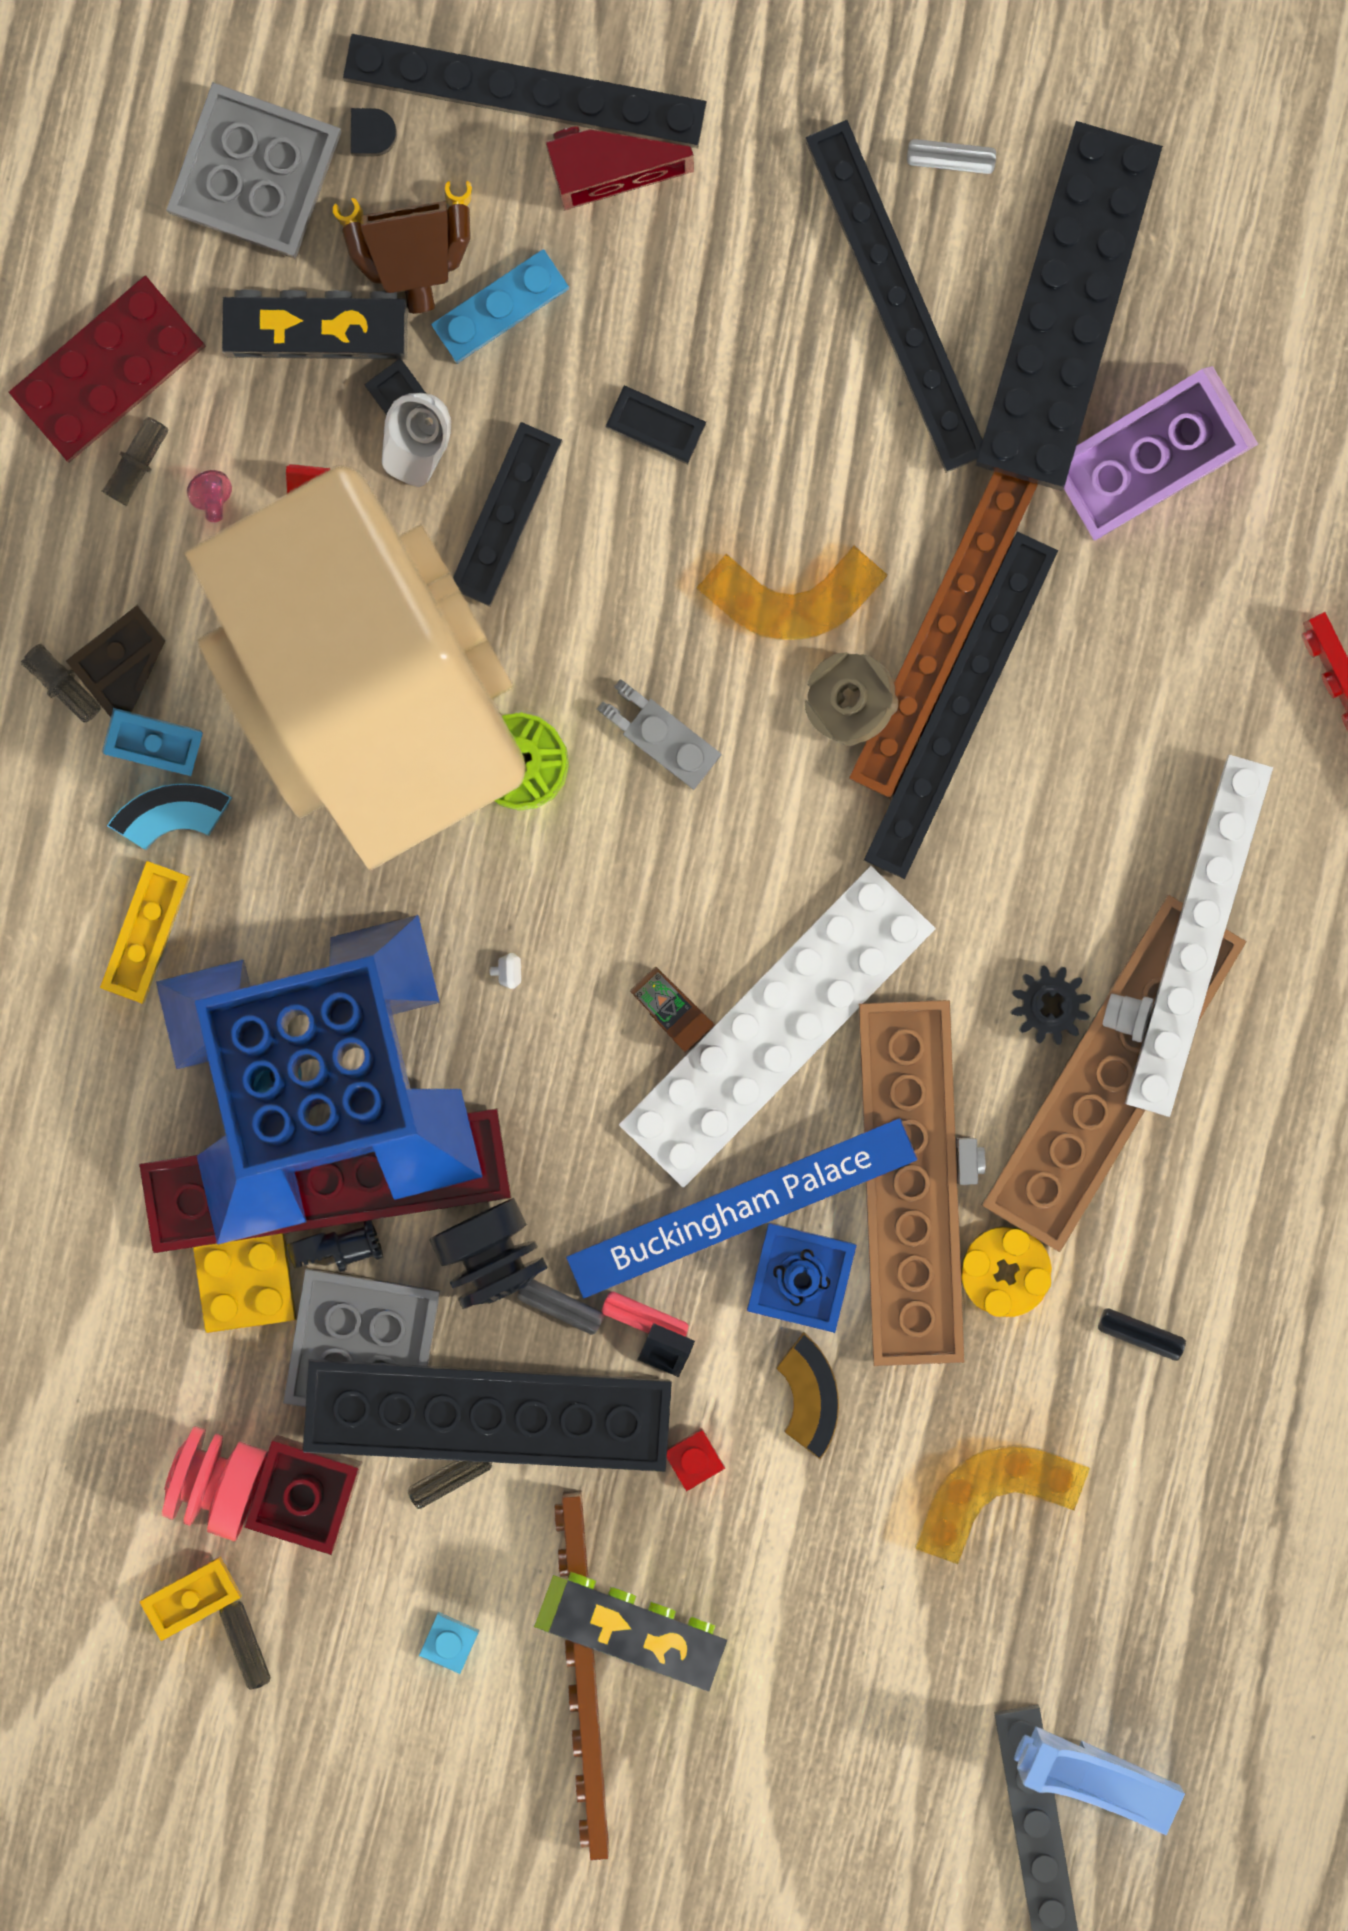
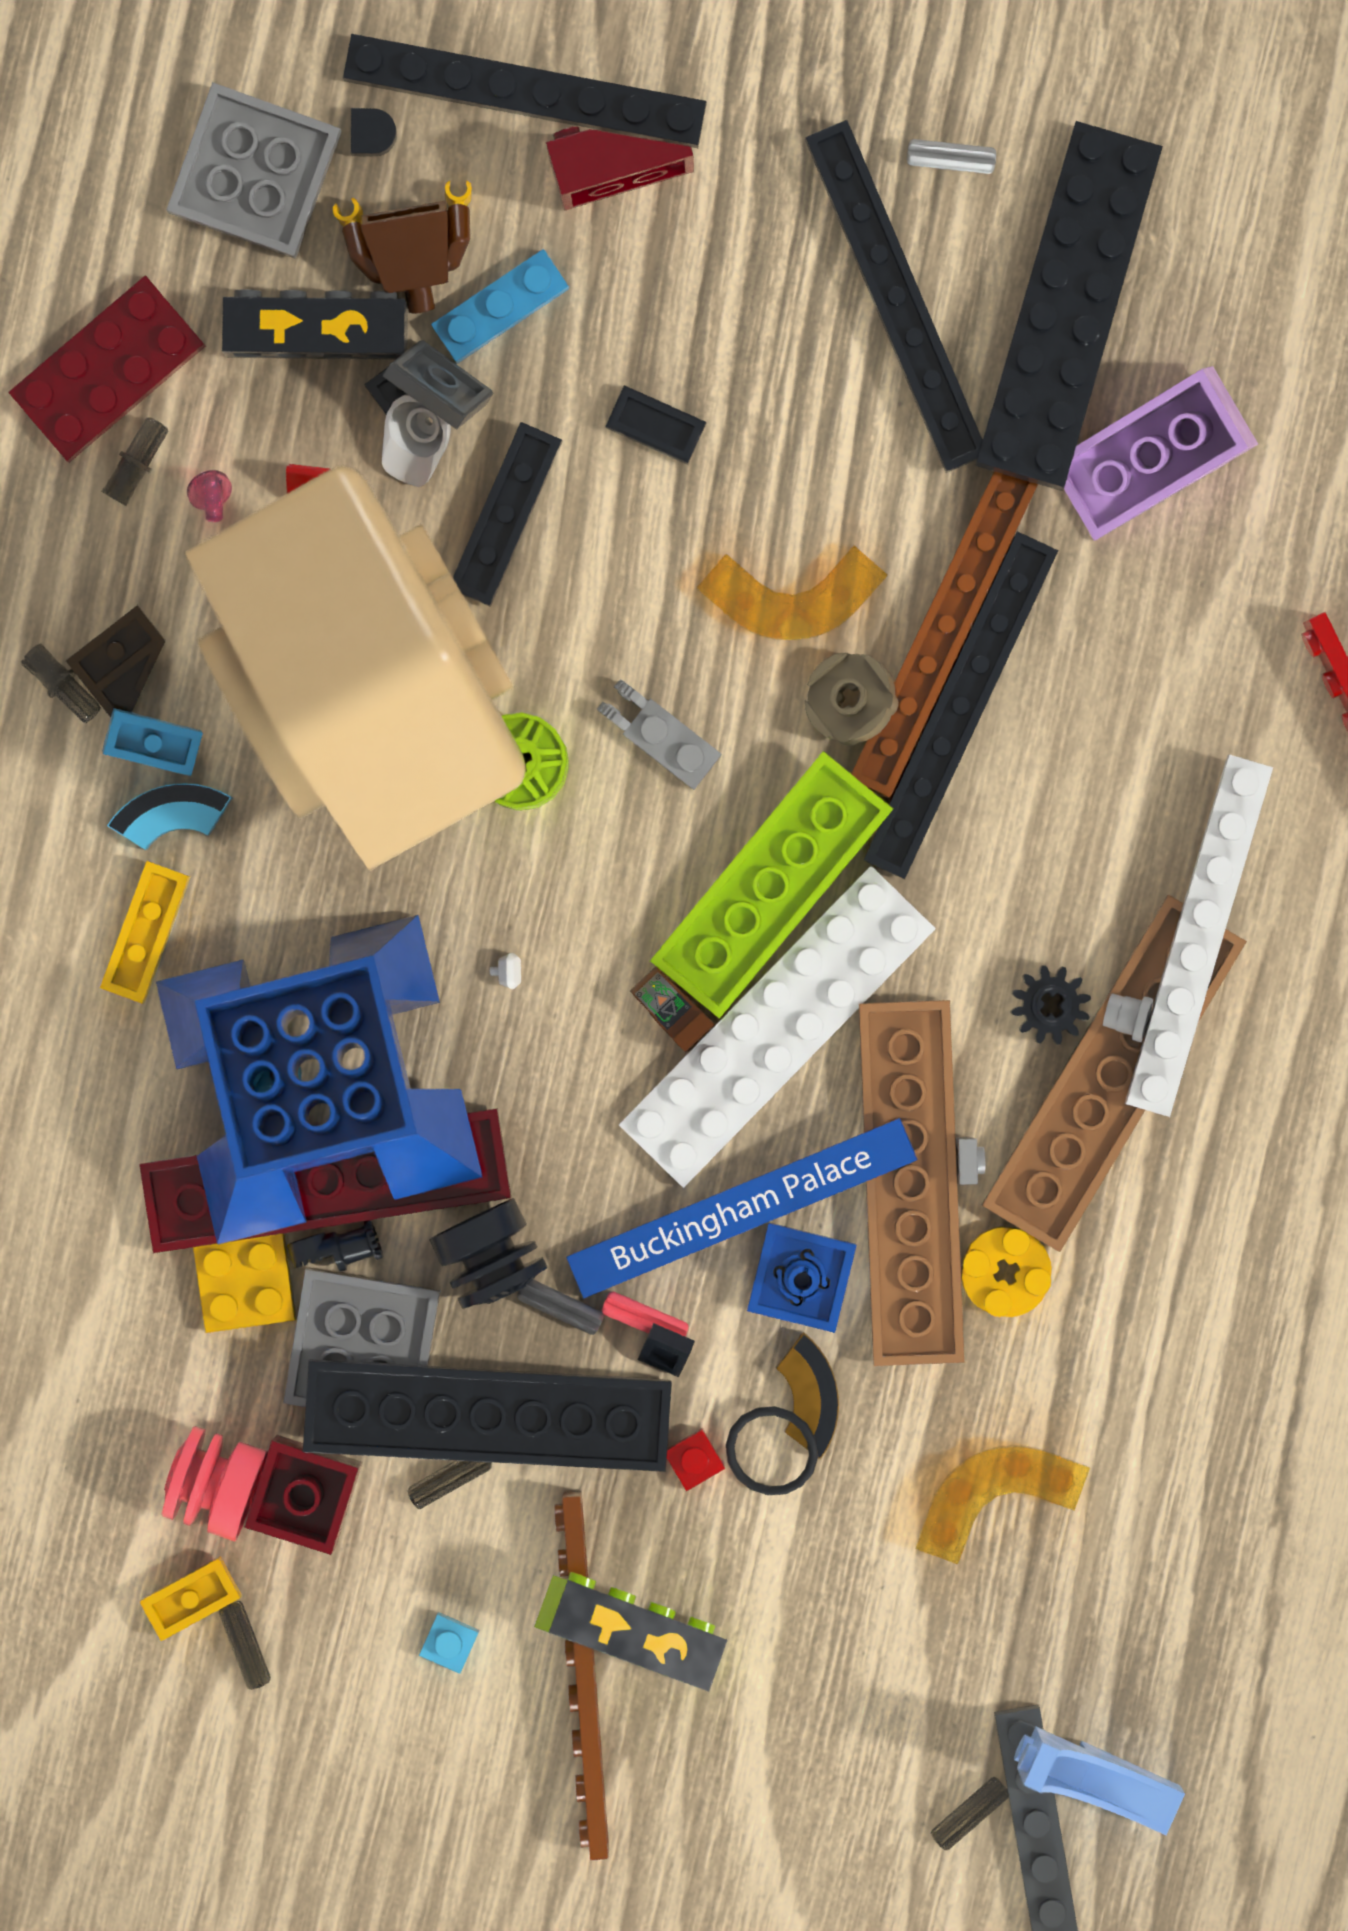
black axle [1098,1308,1186,1361] -> none
none -> dark grey tile [383,340,494,430]
none -> lime plate [650,751,893,1019]
none -> black piece [725,1406,818,1496]
none -> clear smoke axle [931,1777,1009,1851]

